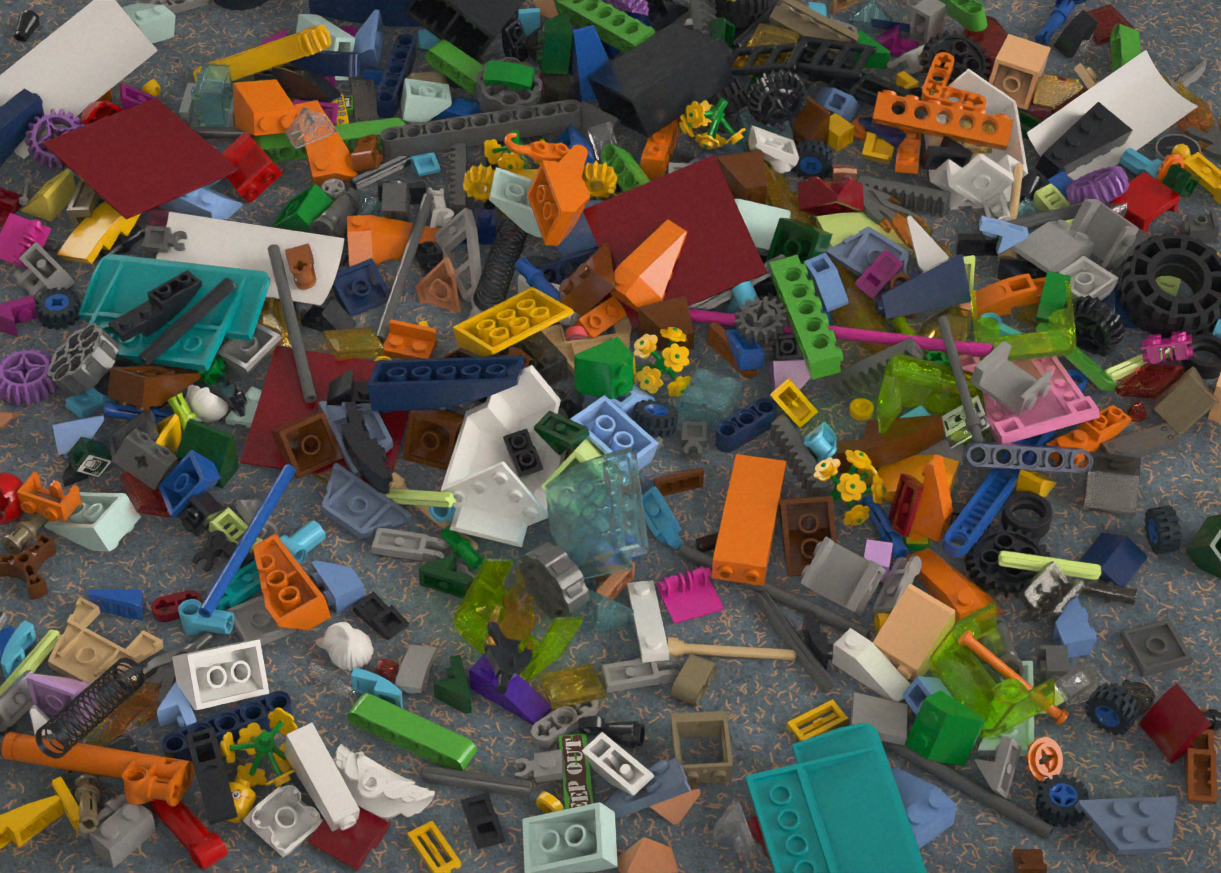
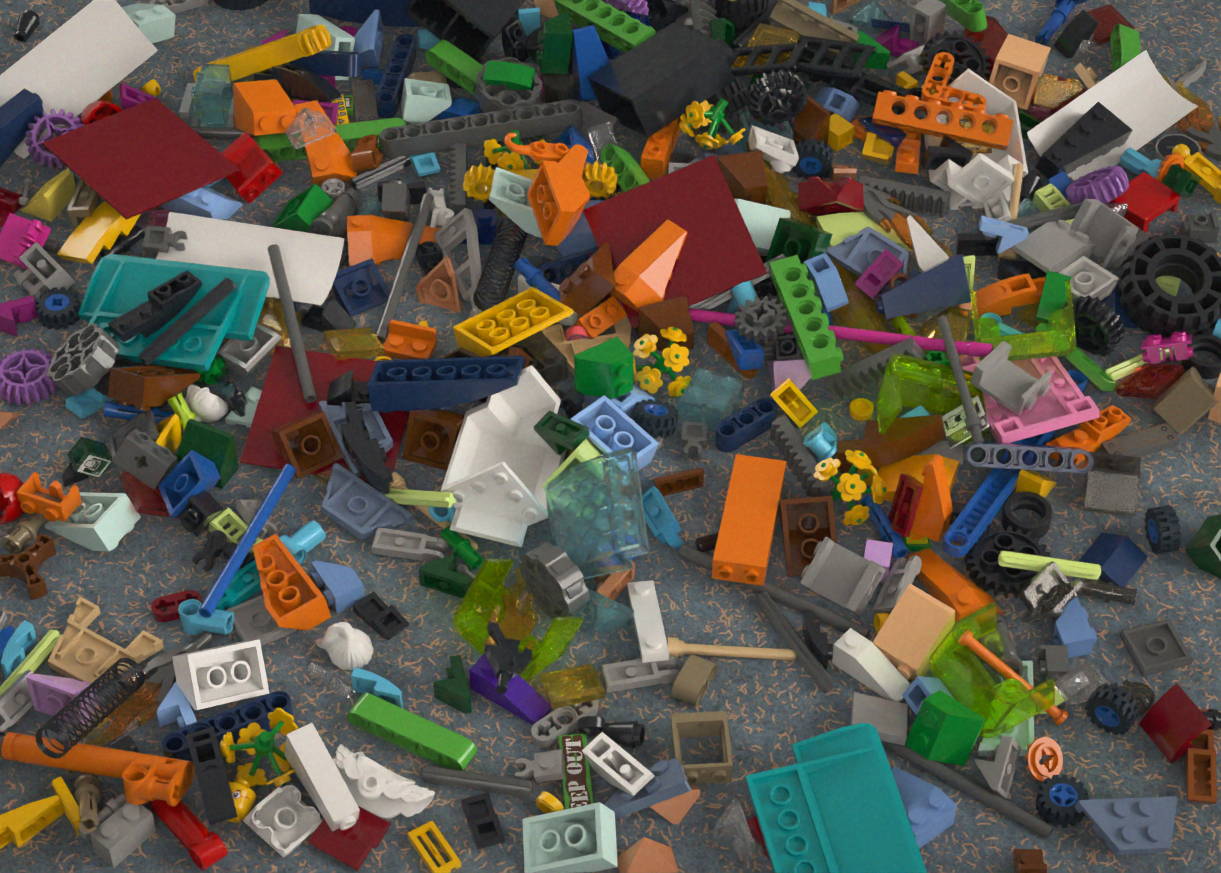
white slope [30,705,54,736] -> none
medium blue slope [52,415,104,459] -> none
blue slope [88,589,145,621] -> none
dark orange piece [285,243,316,290] -> none
clear red hinge [376,659,399,681] -> none
light grey slope [395,644,437,694] -> none
black slope [503,428,543,478] -> none
dark pink hinge [655,566,724,624] -> none
yellow tile [787,699,848,742] -> none
clear red hinge [1127,401,1148,422] -> none

